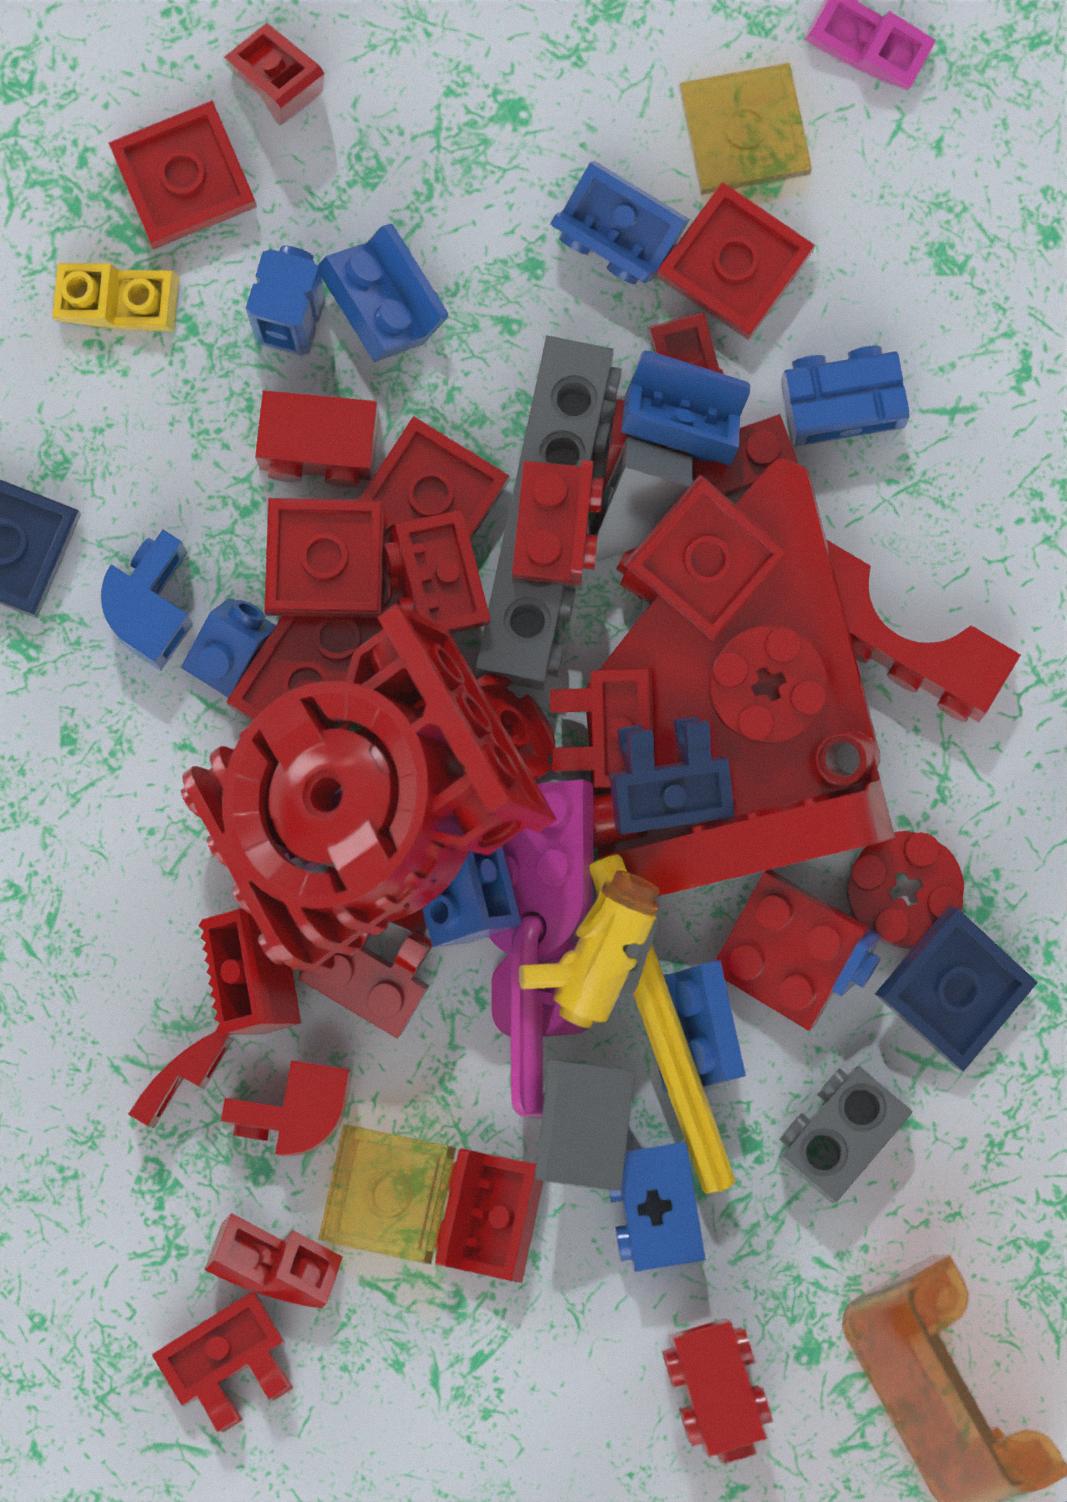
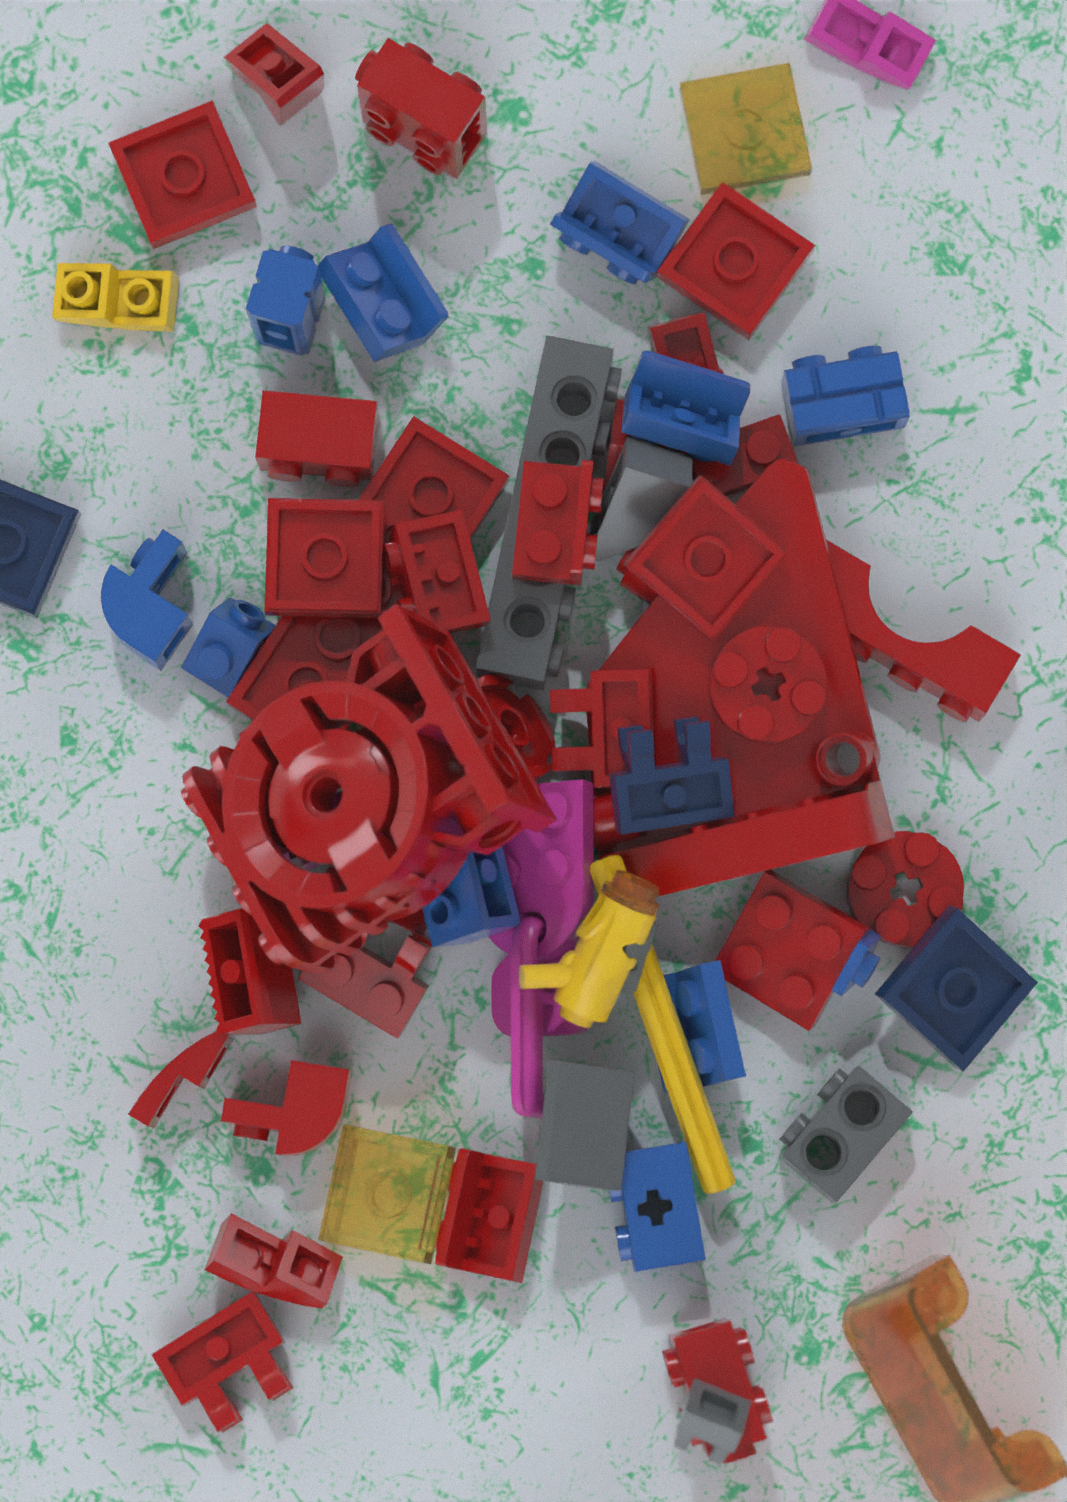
none -> red brick [355,38,487,179]
none -> dark grey tile [675,1378,751,1465]

